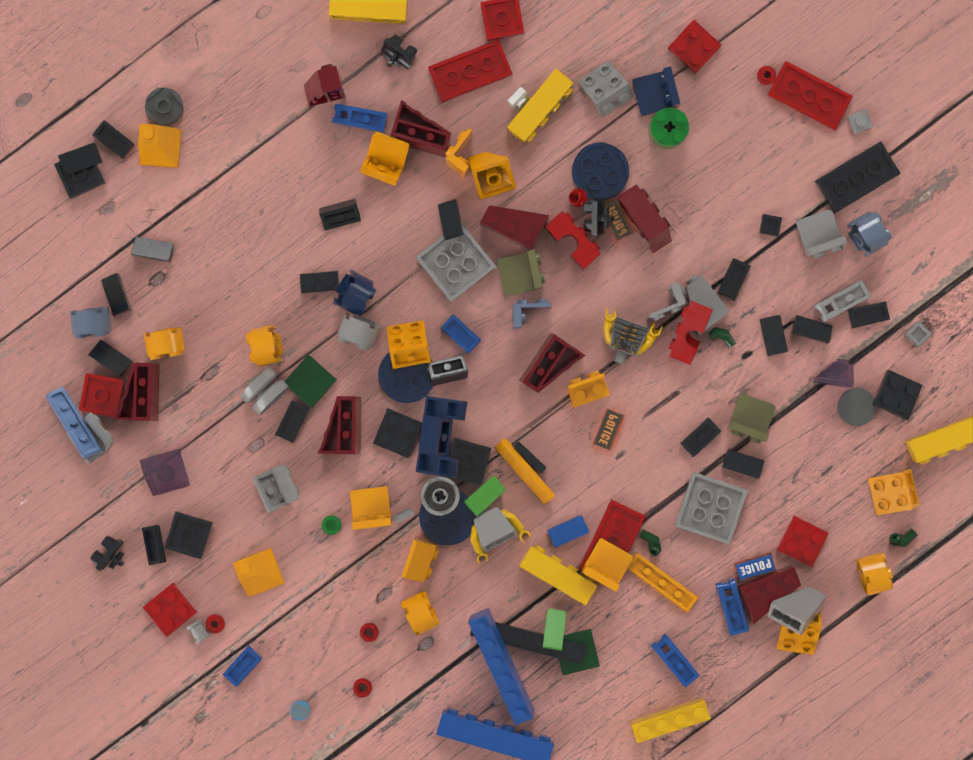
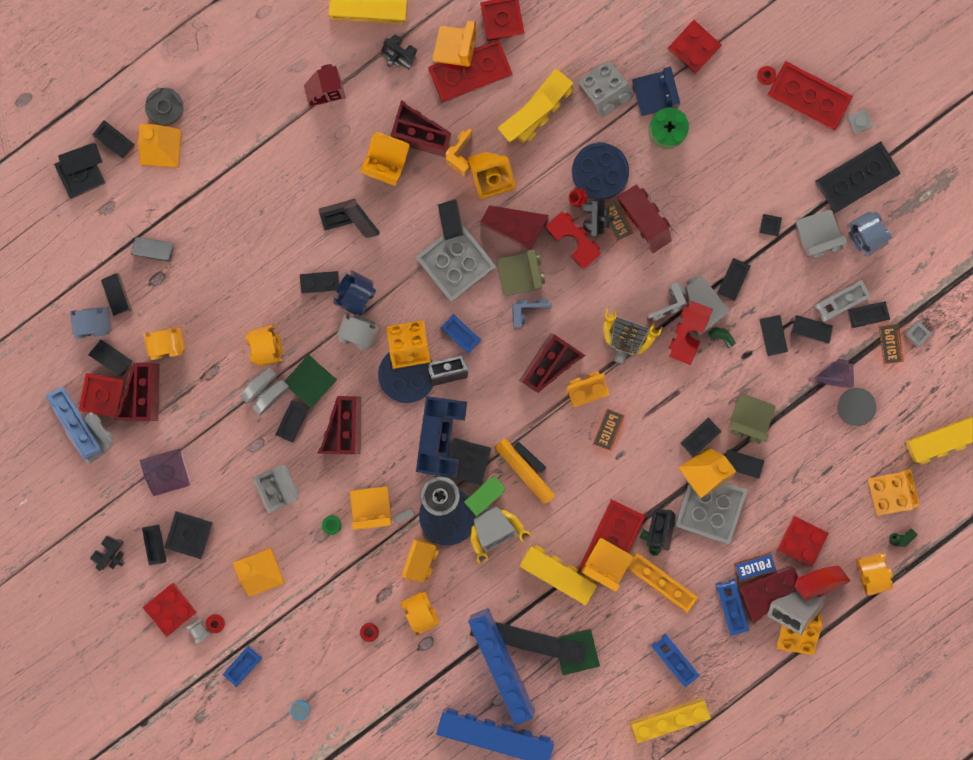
blue plate [331,104,388,133] -> none
red plate [353,678,372,698] -> none
black plate [373,408,422,458] -> none
white plate [507,87,530,112] -> none
bright green slope [542,609,566,651] -> none
blue tile [547,515,590,548] -> none
black plate [872,370,923,420] -> none
none -> black slope [344,201,380,238]
none -> light orange bracket [433,21,477,67]
none -> yellow tile [497,92,555,144]
none -> black slope [647,509,676,550]
none -> light orange slope [678,448,736,498]
none -> red slope [794,566,851,601]
none -> clear orange tile [879,324,904,364]

